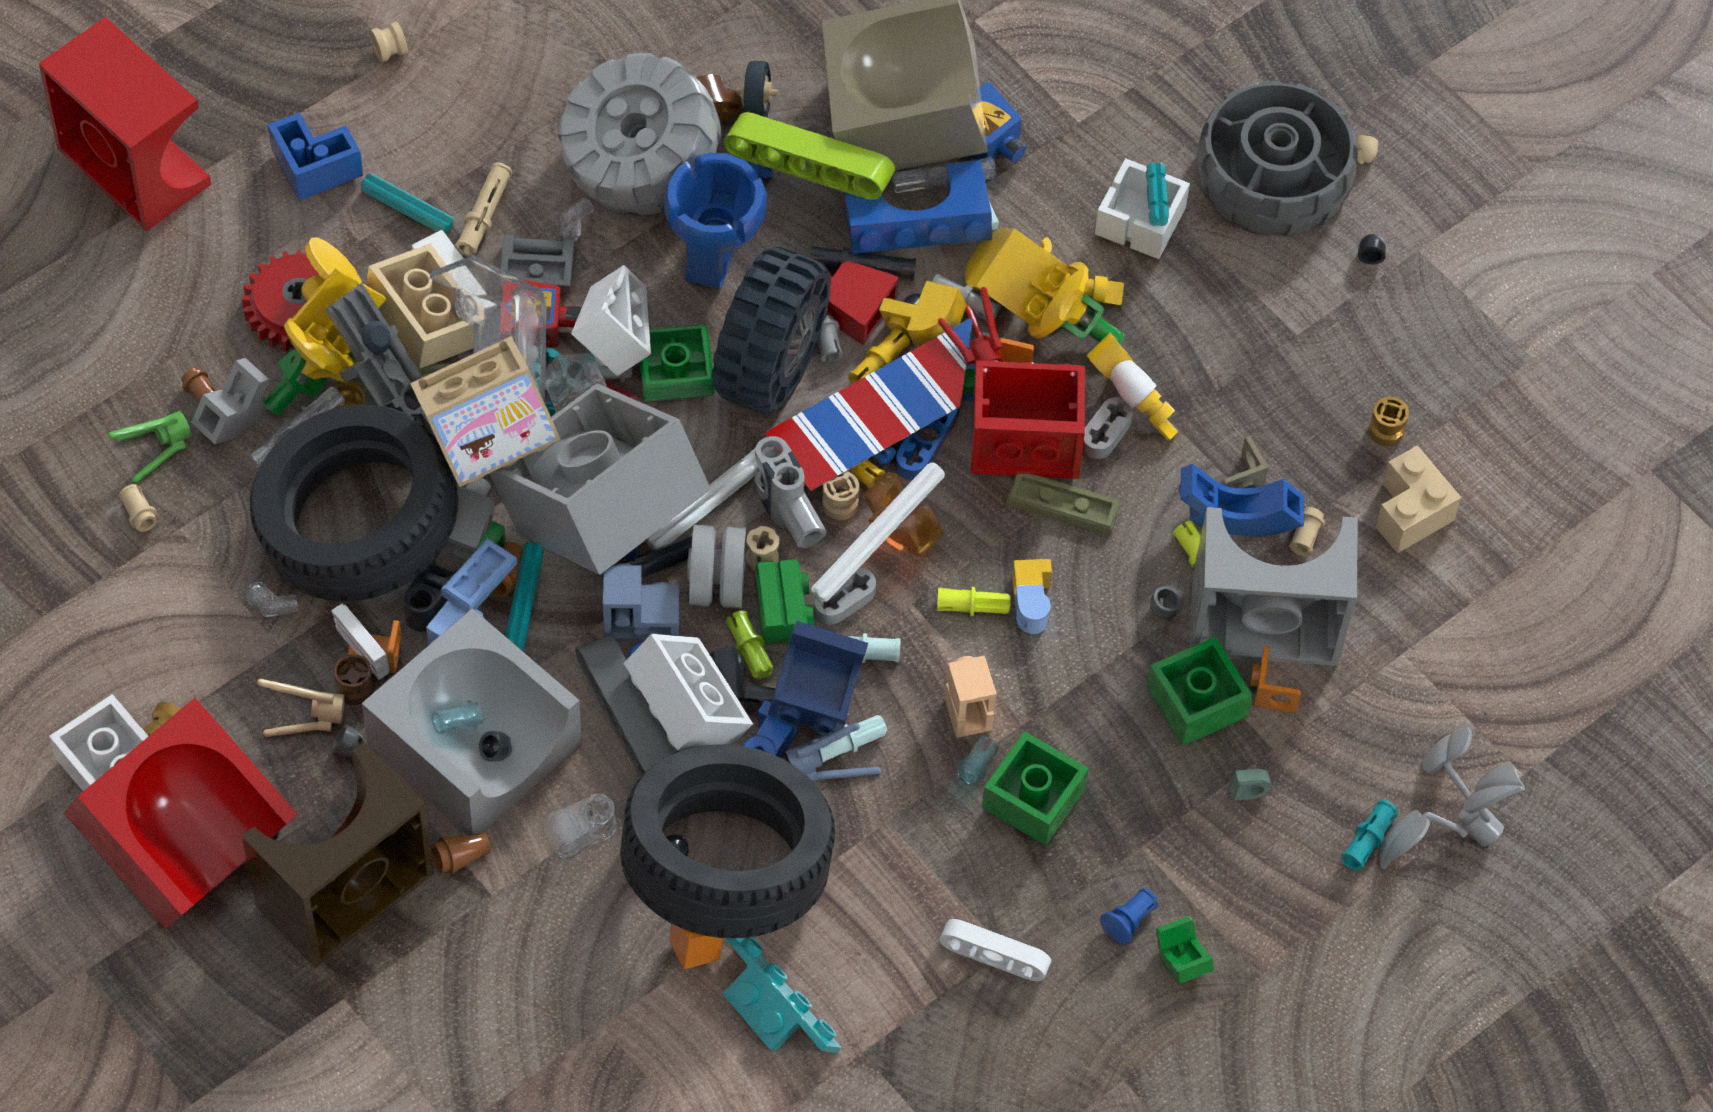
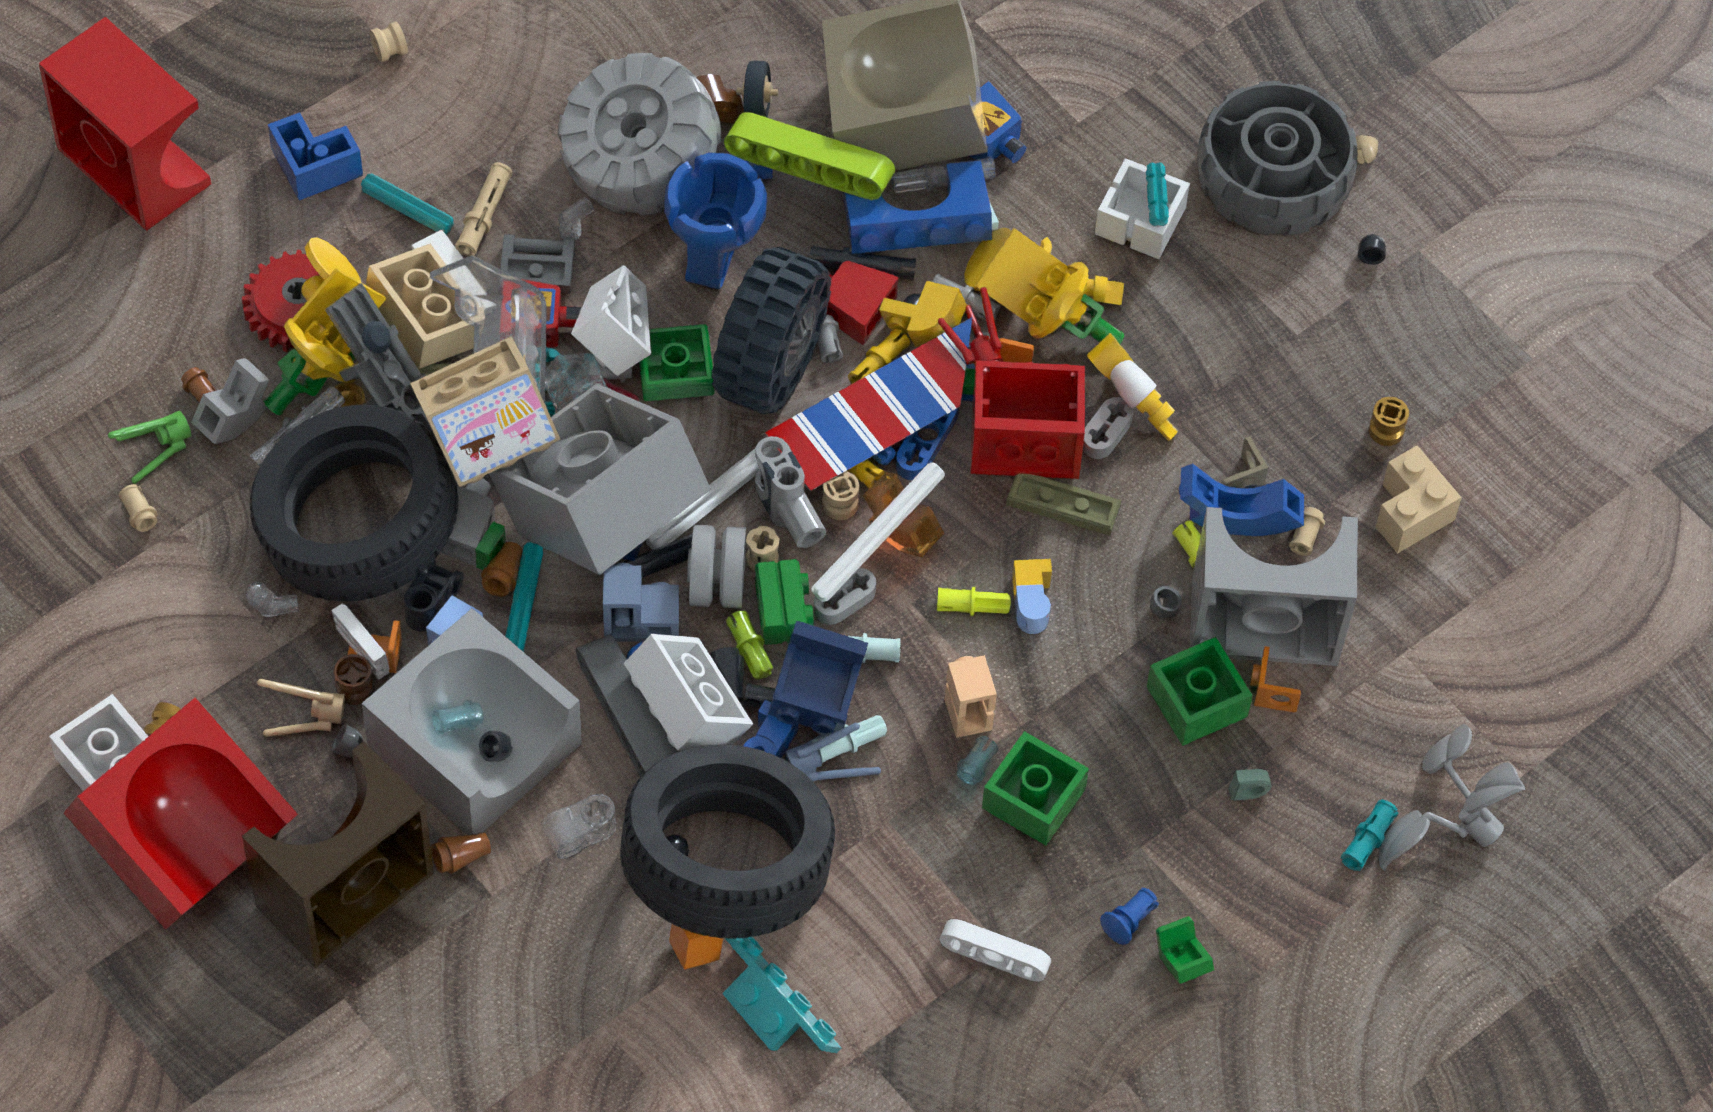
medium blue plate [441,538,517,612] -> none

